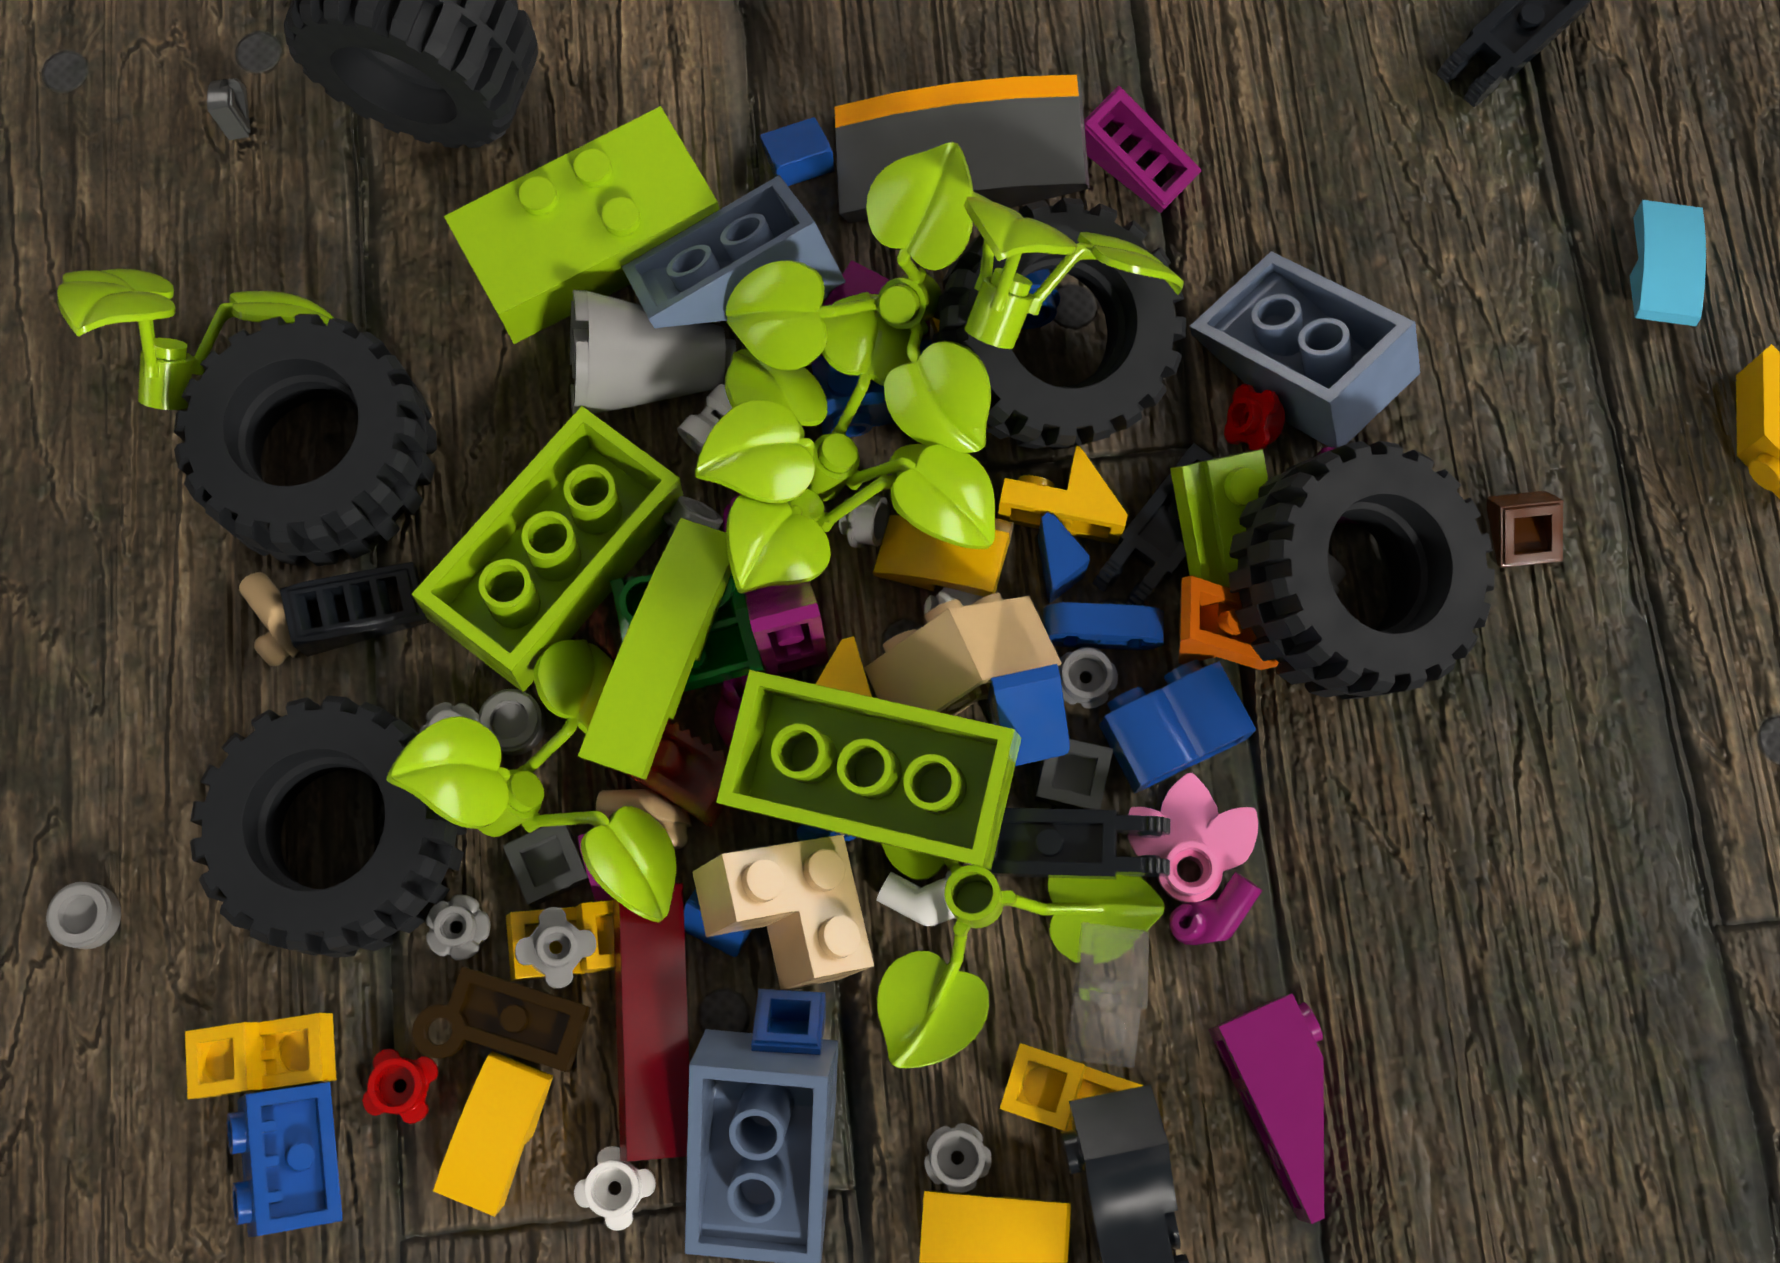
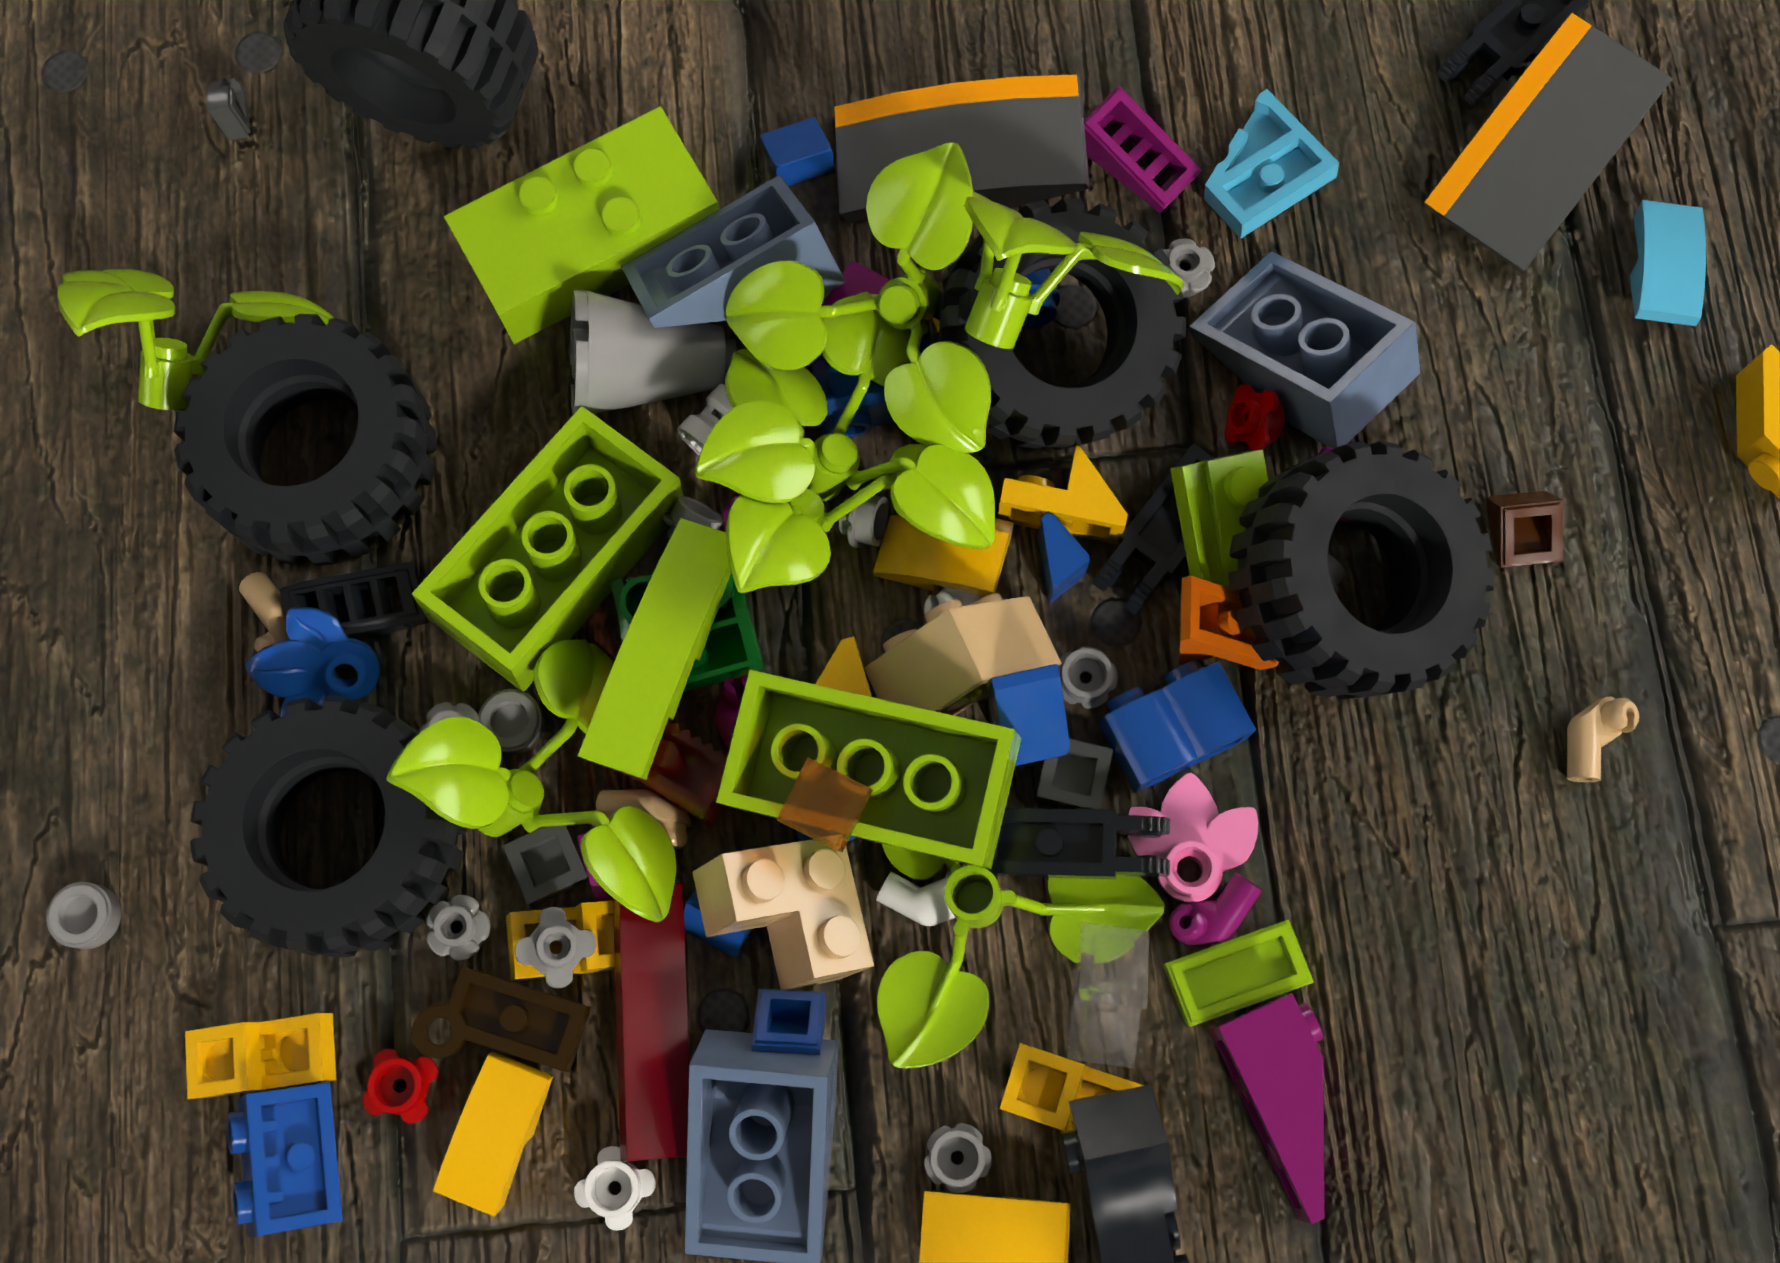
magenta slope [746,581,829,676] -> none
blue beam [1043,602,1164,650] -> none
none -> blue plate [245,607,381,717]
none -> clear orange tile [777,757,873,852]
none -> light grey plate [1162,239,1215,298]
none -> lime tile [1163,919,1314,1028]
none -> medium azure wing [1204,89,1339,239]
none -> dark grey slope [1423,13,1673,274]
none -> tan arm [1567,696,1639,783]

